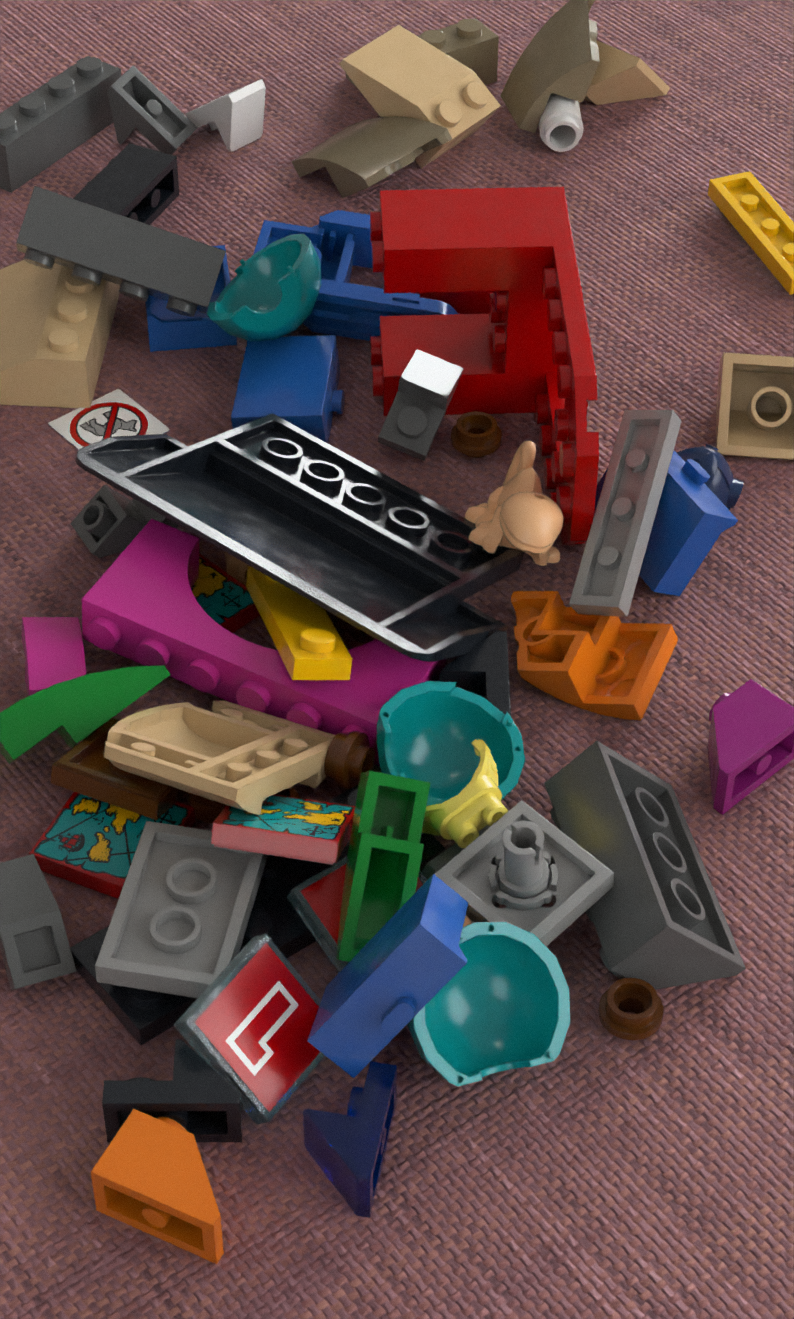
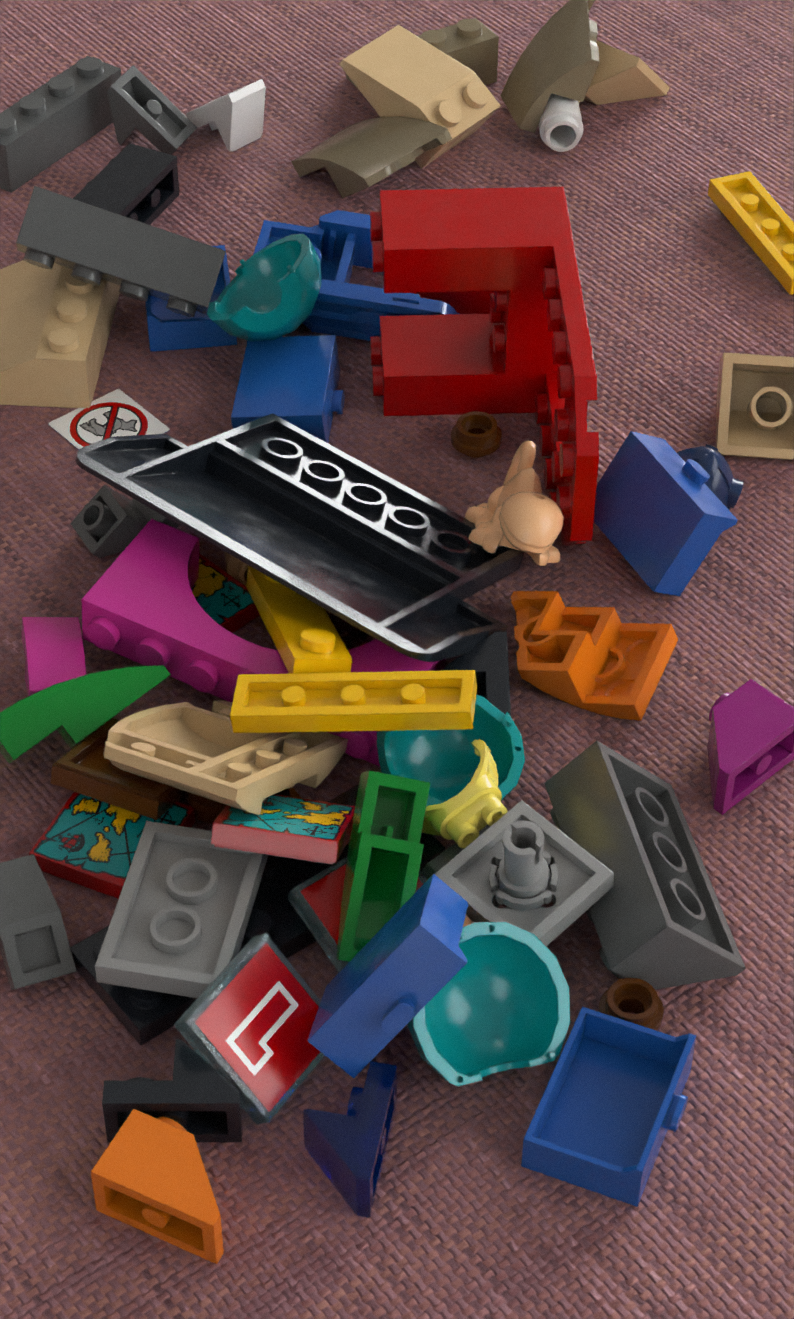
reddish brown plate [324,731,375,790] -> none
dark grey slope [378,349,464,461] -> none
light grey plate [569,410,682,617] -> none
none -> yellow plate [230,670,477,733]
none -> blue container [521,1006,696,1207]

